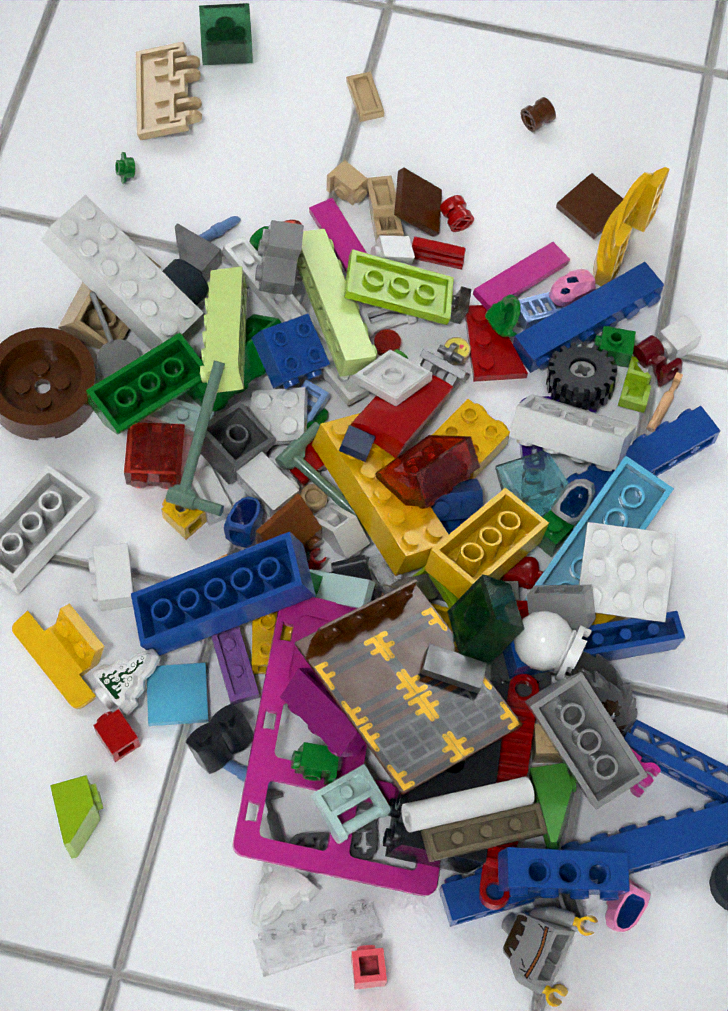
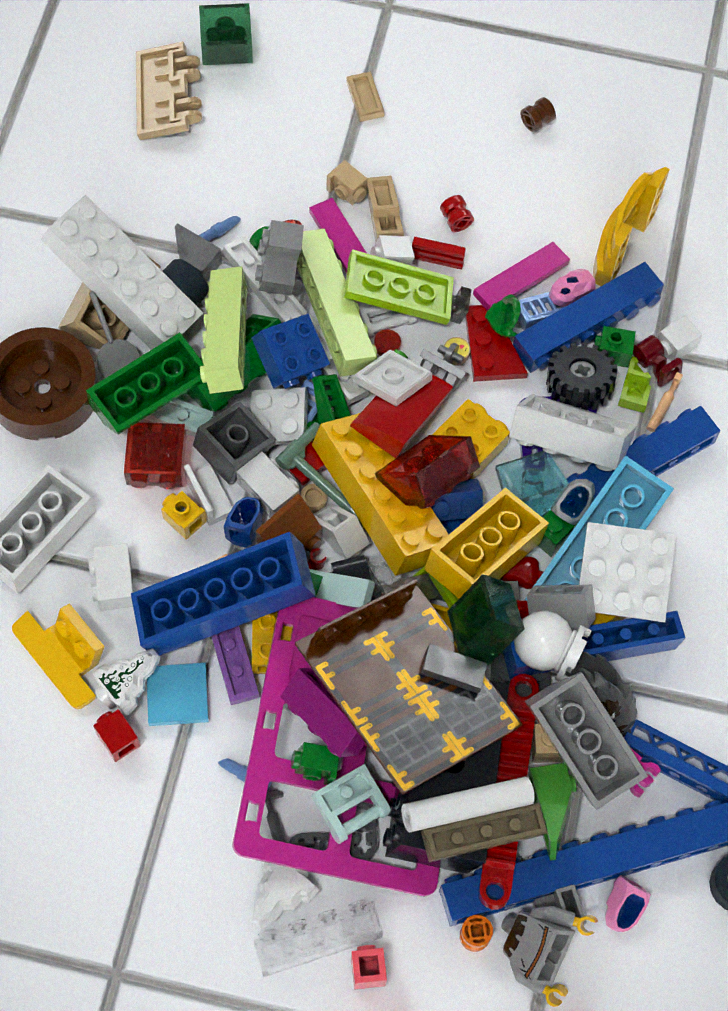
lime slope [50,775,104,859] -> none
green plate [115,152,135,183] -> none
sand green bar [166,360,225,516] -> none
black brick [186,704,254,774] -> none
dark blue tile [339,425,375,462] -> none
reddish brown tile [394,167,442,237] -> none
blue brick [498,847,630,901] -> none
reddish brown tile [556,173,623,239] -> none
none -> green slope [312,374,351,425]
none -> orange wheel [459,915,493,952]

